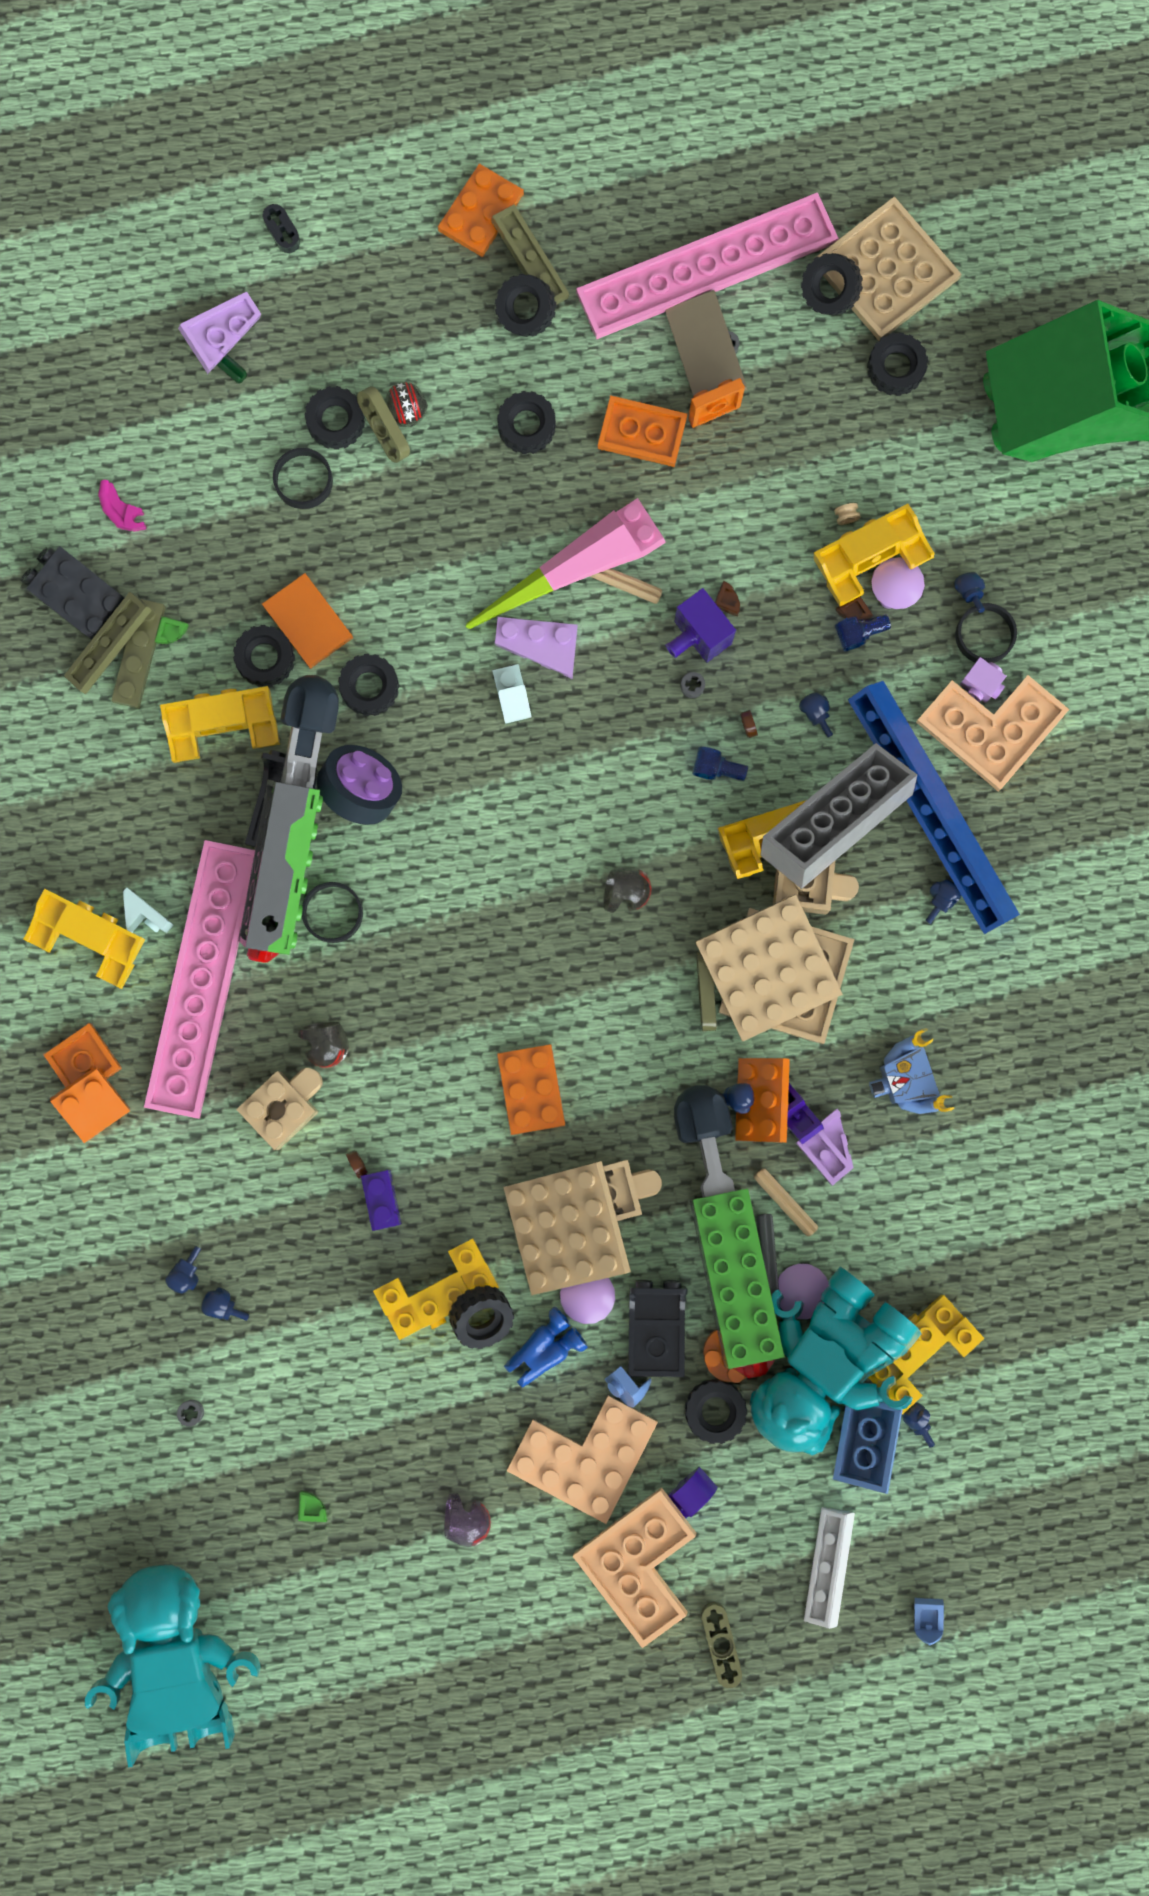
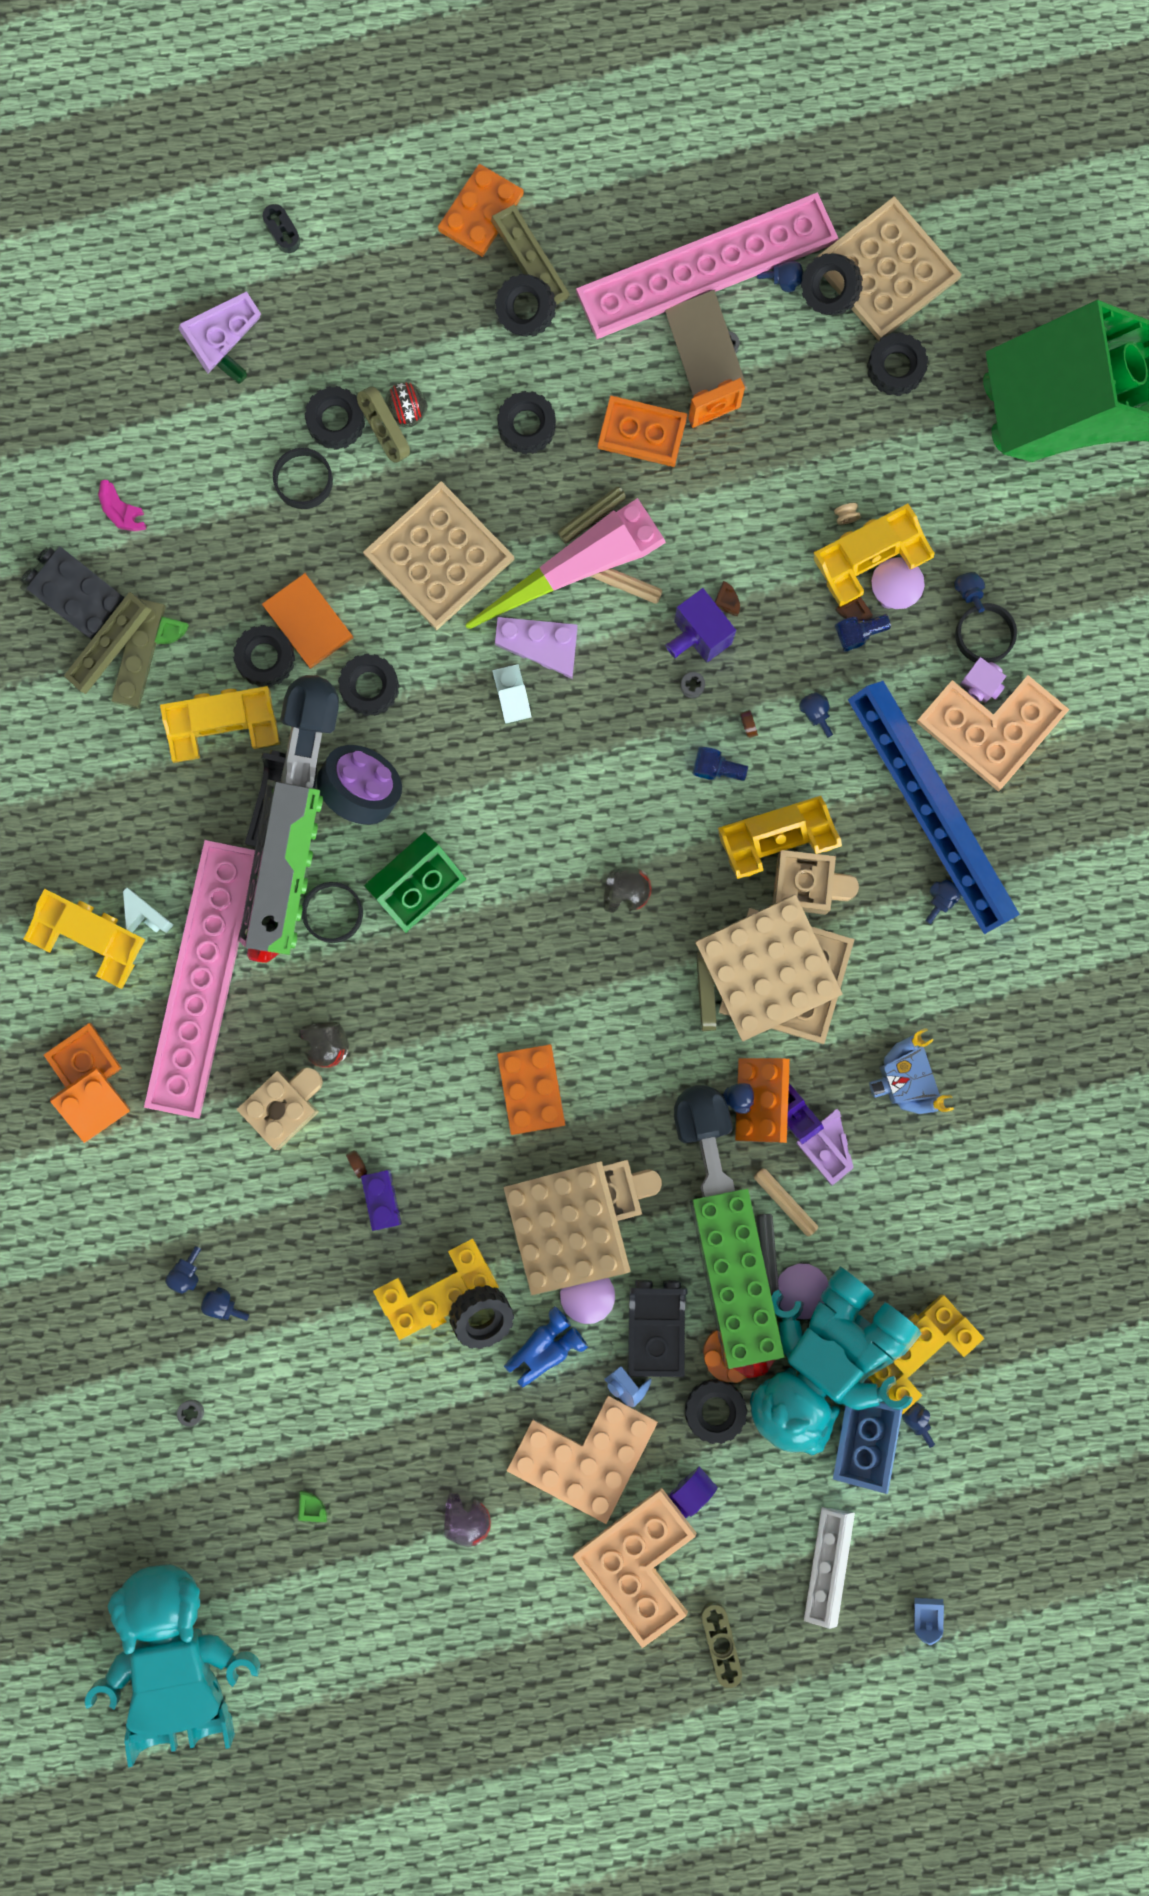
light grey brick [760,743,917,889] -> none
none -> tan plate [363,481,514,631]
none -> green slope [364,832,466,933]
none -> olive axle [558,487,626,544]
none -> dark blue piece [757,261,803,292]

